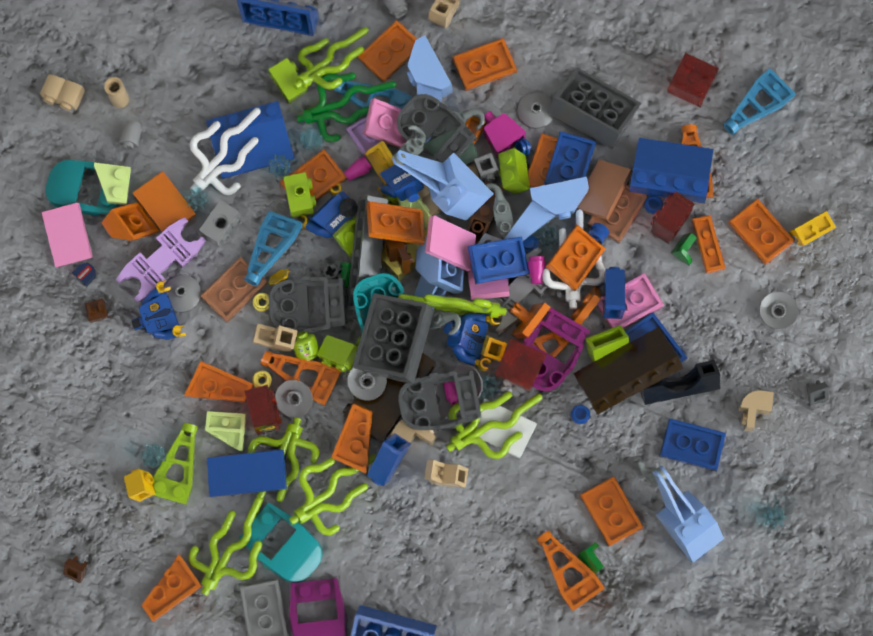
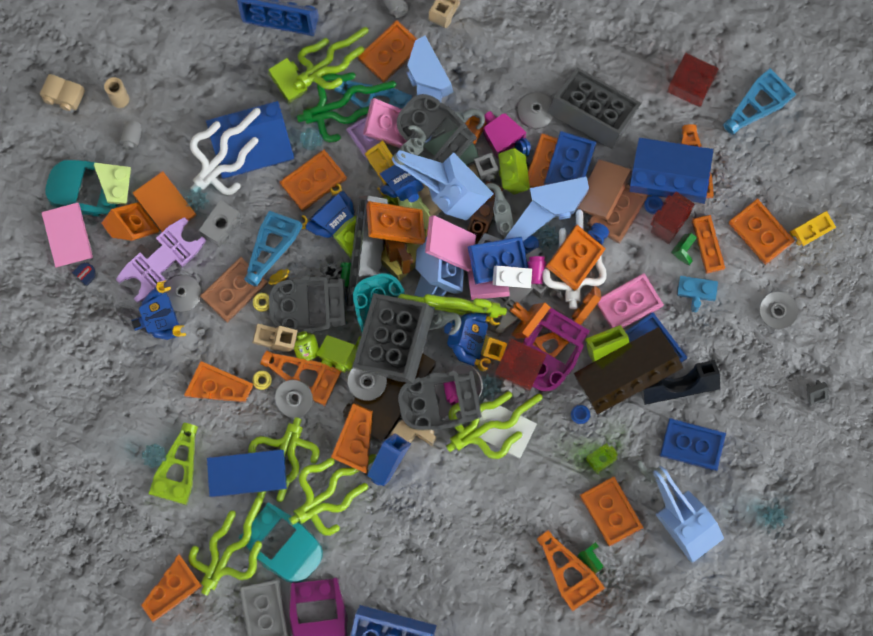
reddish brown tile [63,556,87,583] -> none
reddish brown tile [85,298,109,323] -> none
yellow brick [124,469,155,502] -> none
yellowish green wing [205,411,246,452] -> none
clear red brick [244,385,282,435] -> none
clear light blue gear [269,154,291,178] -> none
lime brick [283,172,317,218] -> none
black plate [339,198,358,217] -> none
dark pink cone [344,156,372,181] -> none
tan brick [425,460,468,488] -> none
orange tile [452,38,517,91] -> none
blue slope [603,267,625,319] -> none
tan brick [738,391,774,432] -> none
none -> white plate [493,266,532,288]
none -> clear neon green brick [586,443,618,475]
none -> dark azure plate [677,276,718,313]

